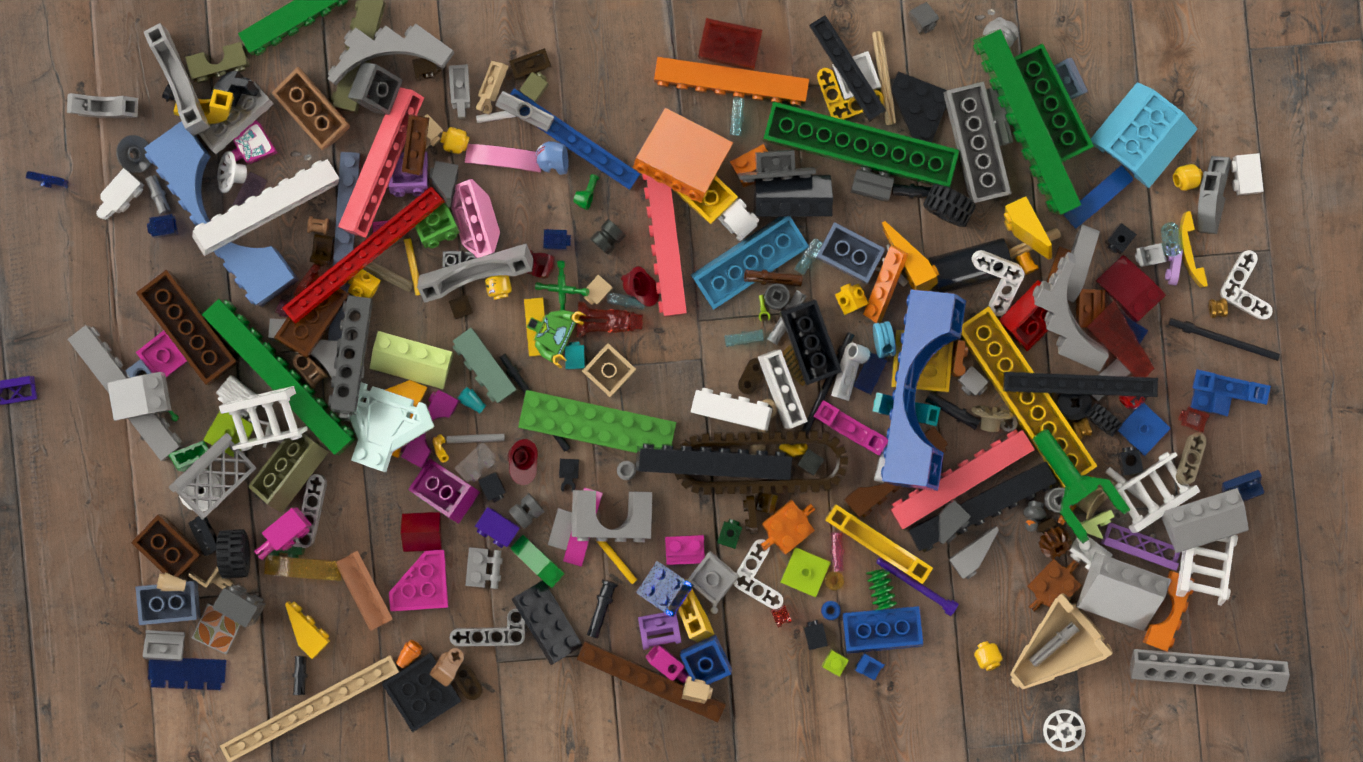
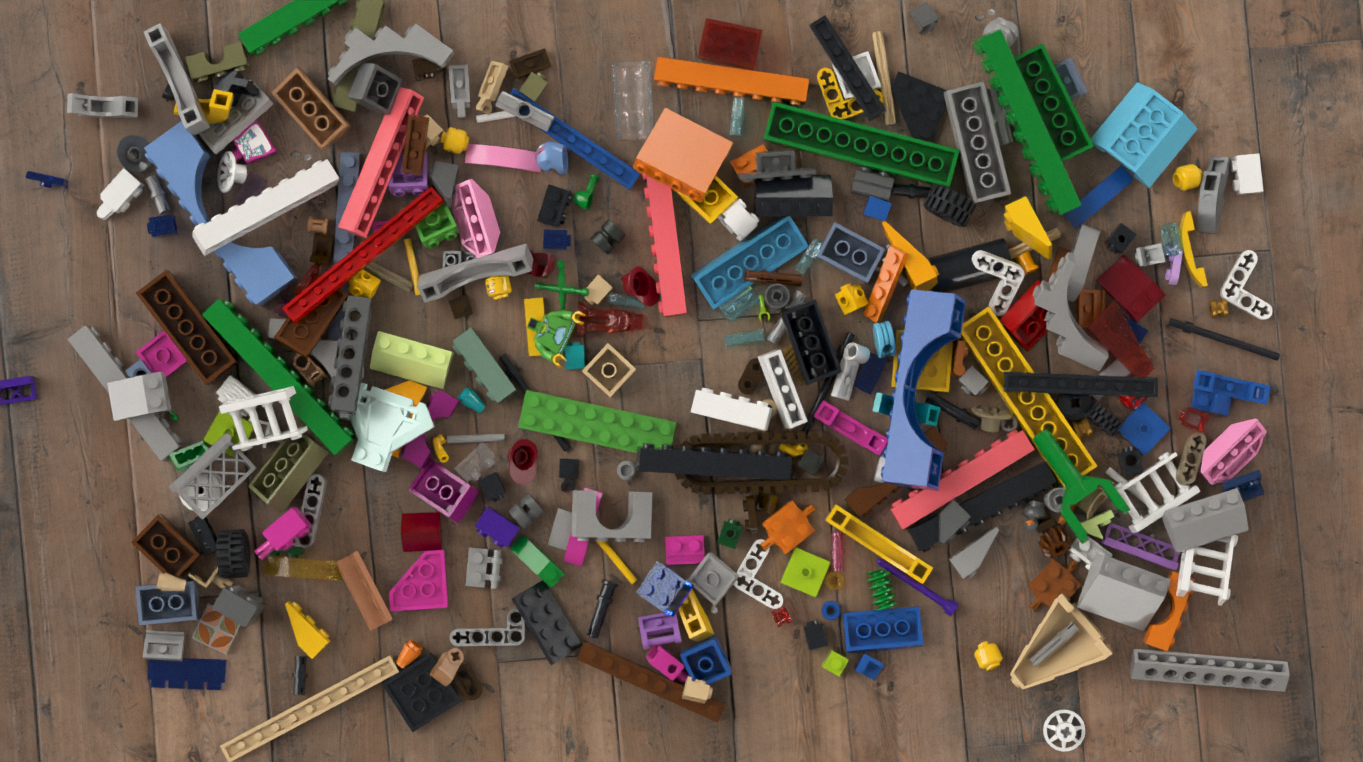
none -> black bracket [537,184,573,228]
none -> clear brick [612,61,654,141]
none -> clear light blue plate [719,285,761,323]
none -> blue panel [862,196,892,221]
none -> bright pink wedge [1201,418,1267,485]

